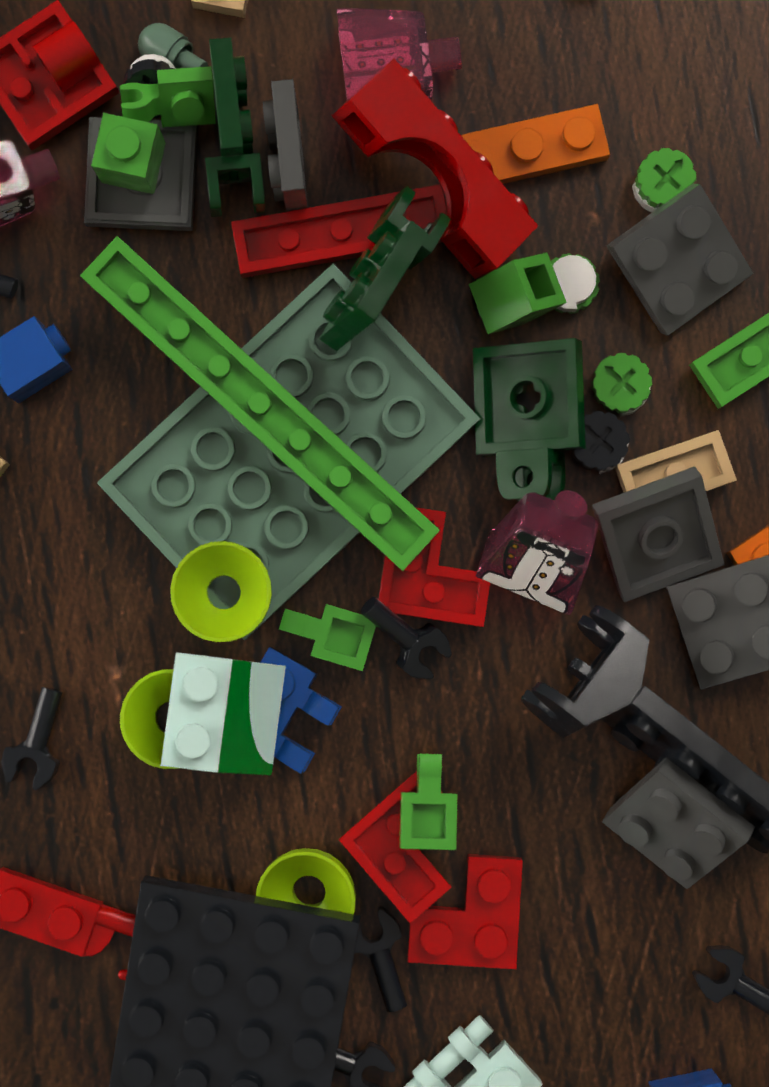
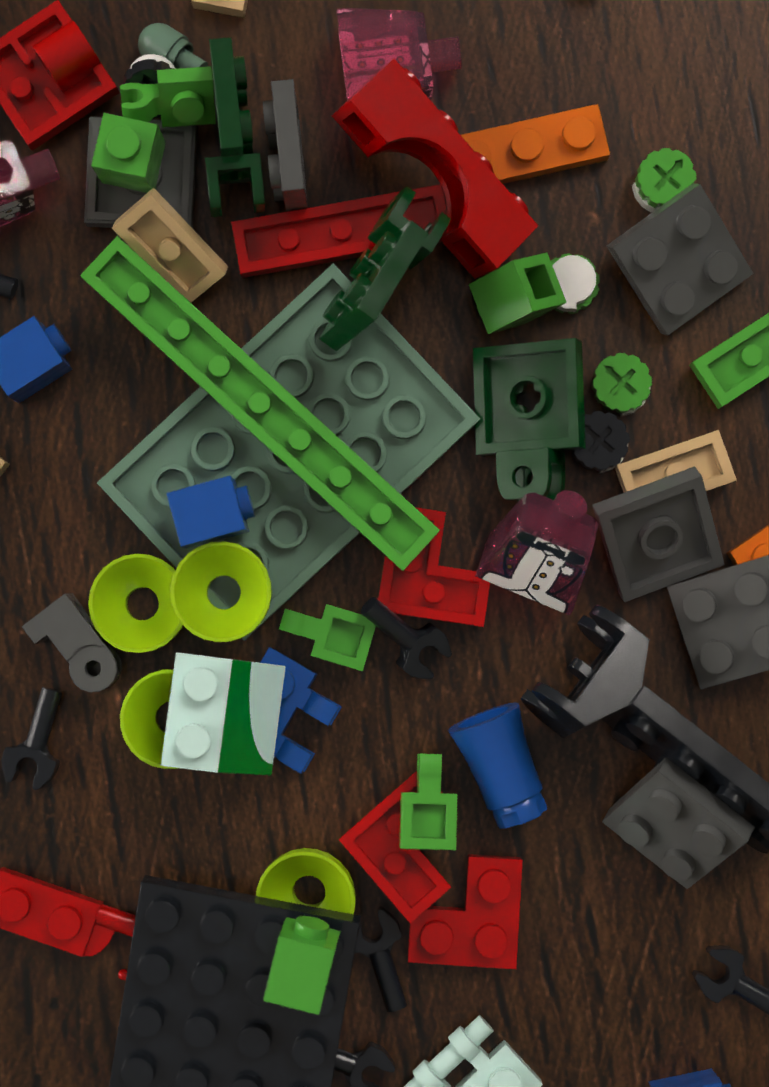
none -> dark grey leg [22,593,122,692]
none -> lime piece [88,554,183,653]
none -> tan plate [112,188,228,303]
none -> blue brick [166,475,255,549]
none -> bright green brick [263,916,340,1015]
none -> blue plant [448,703,547,829]

